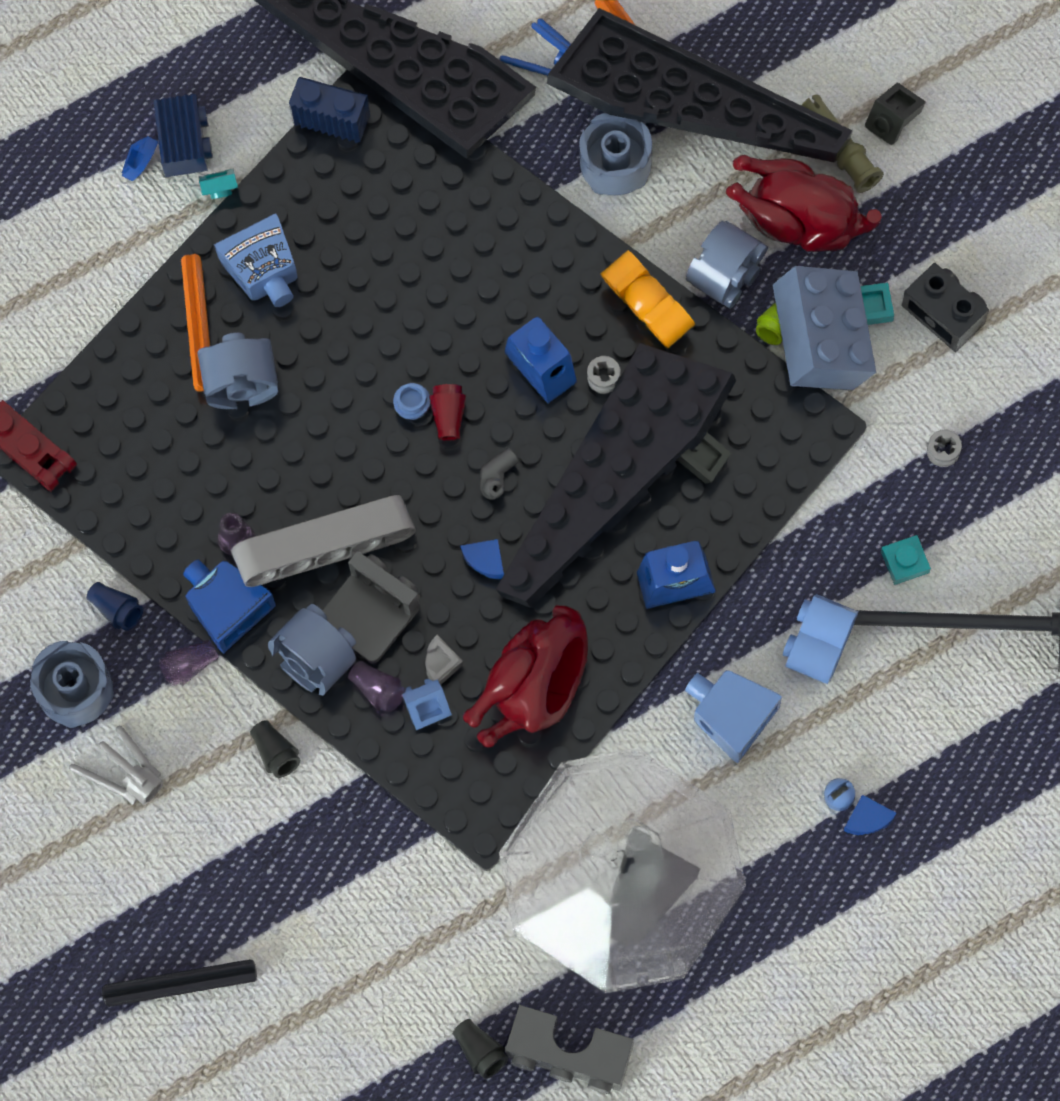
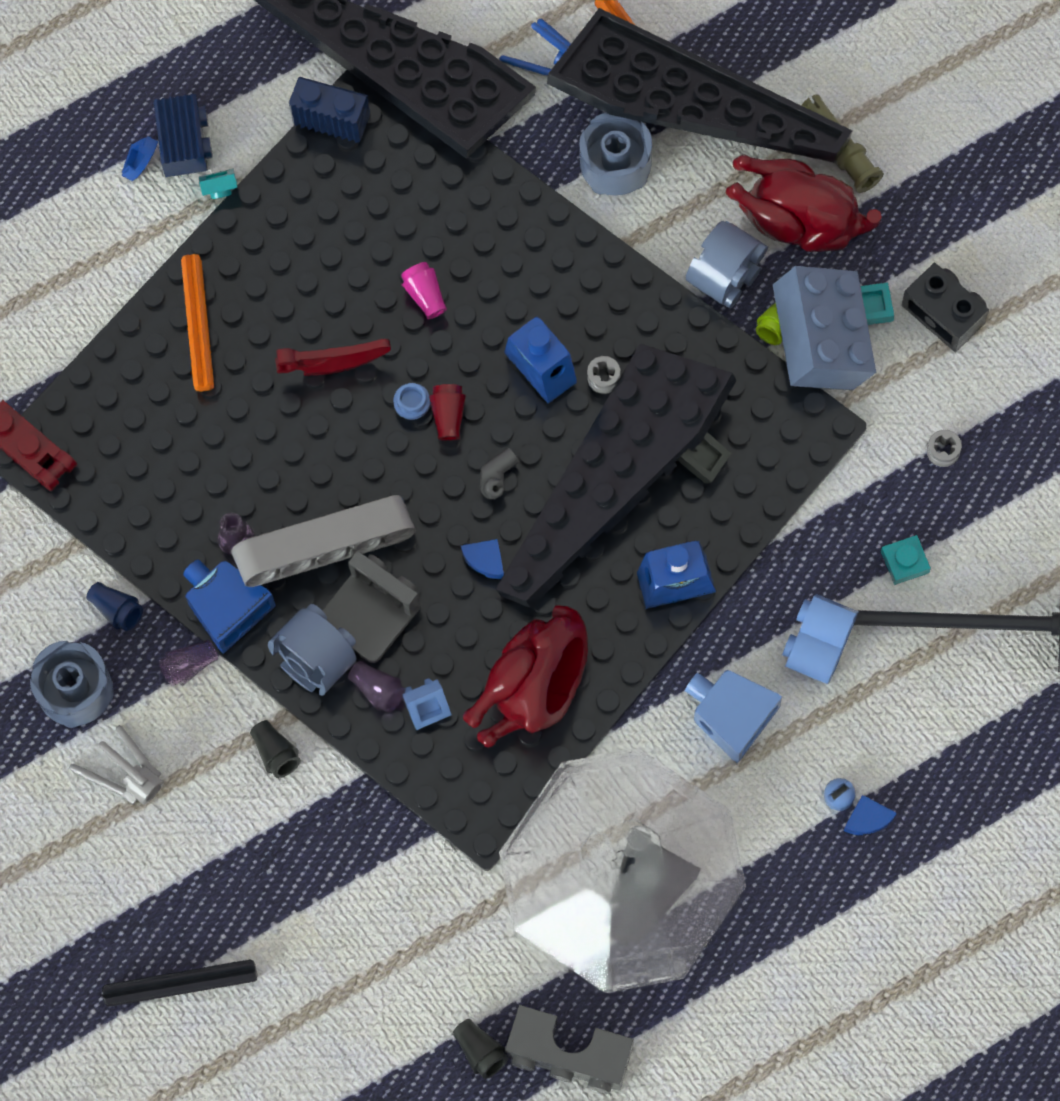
sand blue brick [197,333,278,409] -> none
medium blue torso [214,213,298,307] -> none
light grey tile [425,634,463,685] -> none
light orange piece [600,250,696,349] -> none
pearl dark grey bracket [865,82,926,145] -> none
none -> dark red piece [275,339,391,376]
none -> dark pink cone [401,262,447,319]

